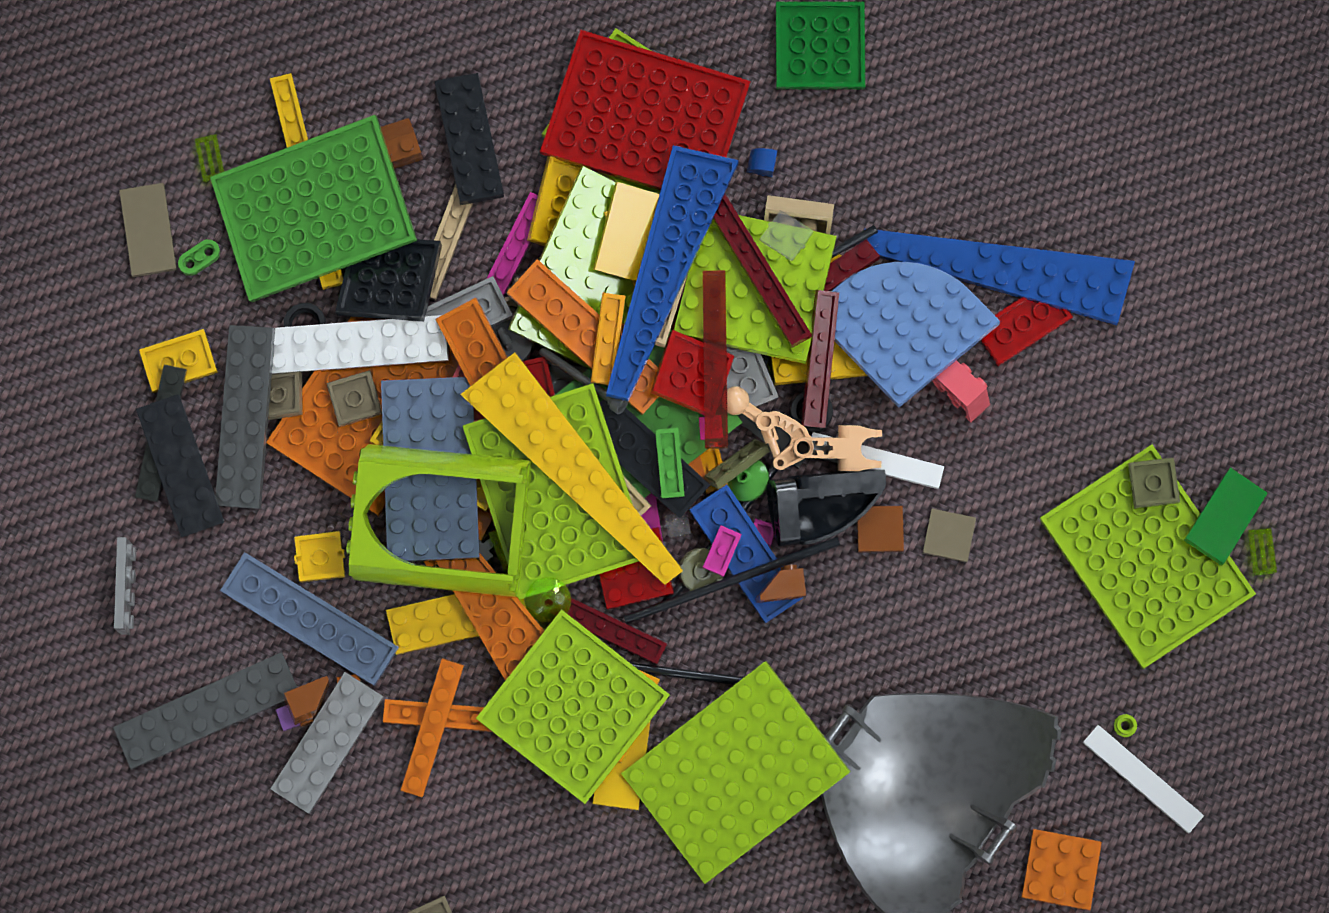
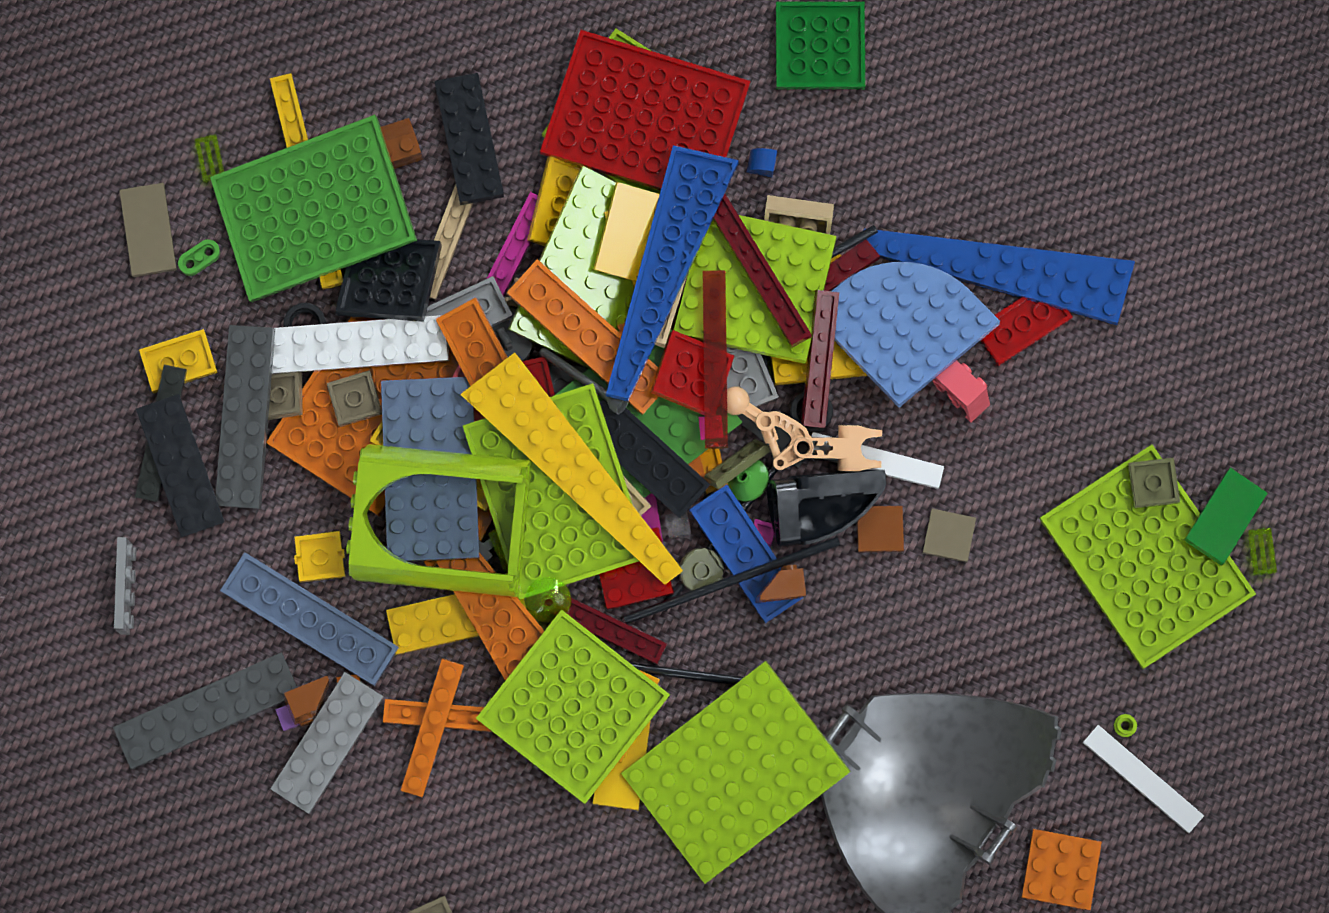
light orange tile [590,292,625,386] -> none
bright green plate [655,428,685,499] -> none
dark pink plate [702,525,742,577] -> none
clear piece [760,210,813,261] -> none

